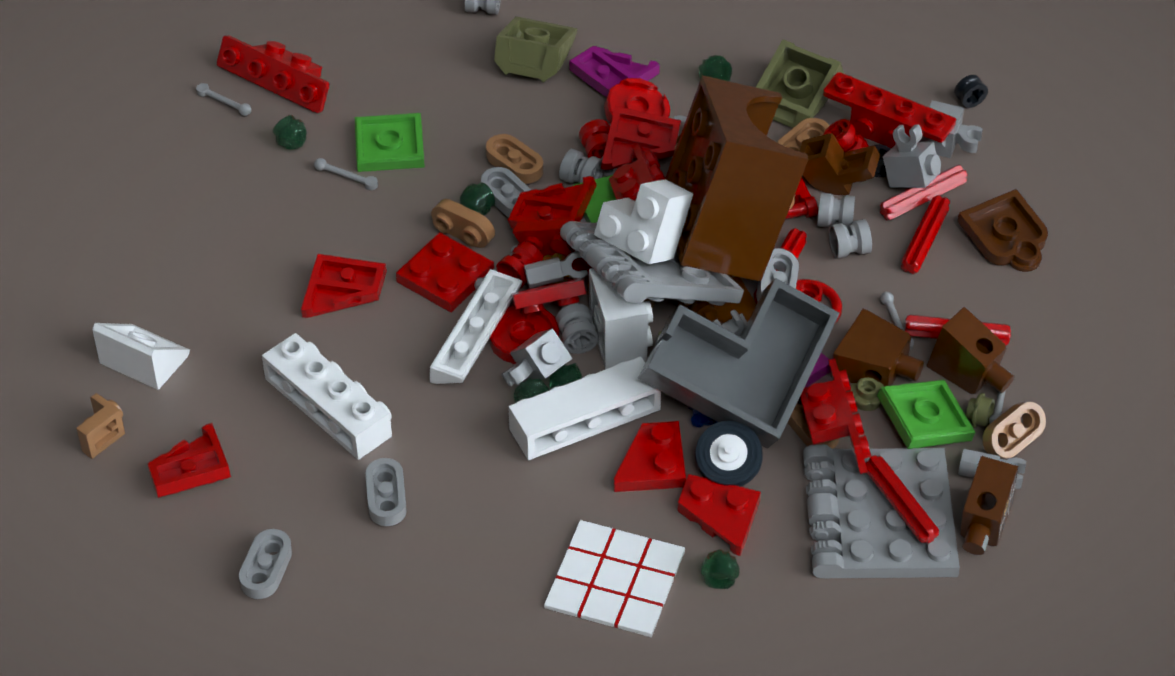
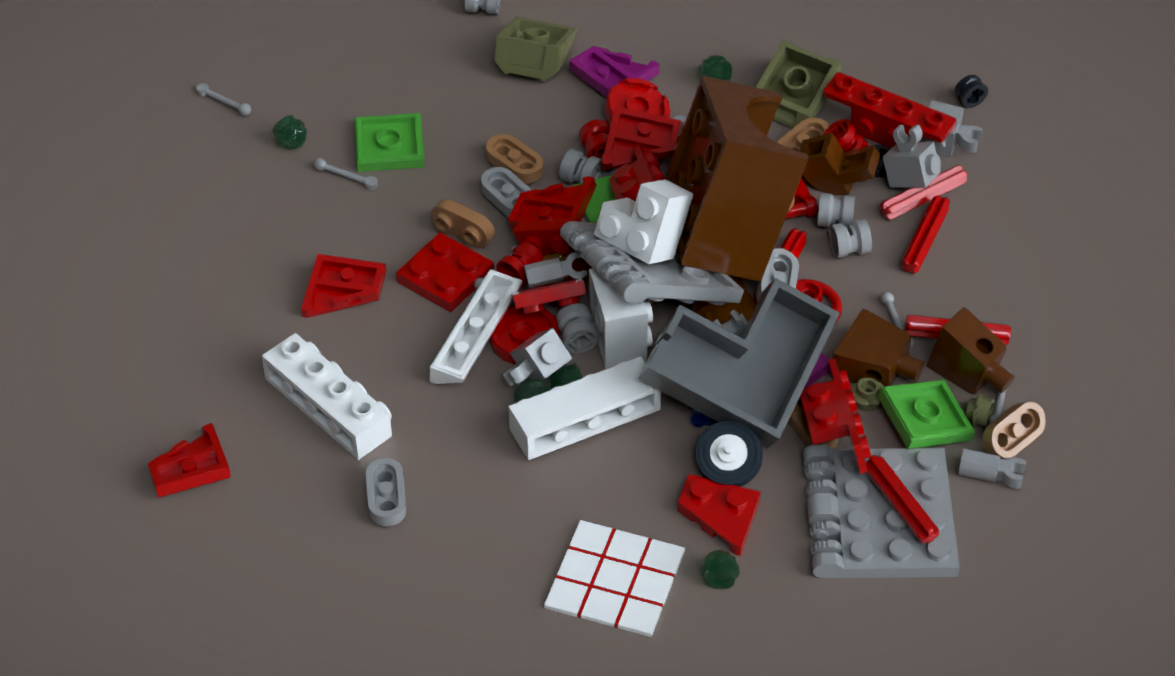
medium nougat bracket [76,393,125,459] -> none
white slope [92,323,190,390] -> none
red bracket [217,35,330,113] -> none
light grey plate [239,529,292,599] -> none
clear green plate [460,182,495,215] -> none
red wing [614,421,686,492] -> none
reddish brown plate [957,189,1048,272] -> none
reddish brown torso [960,456,1018,555] -> none

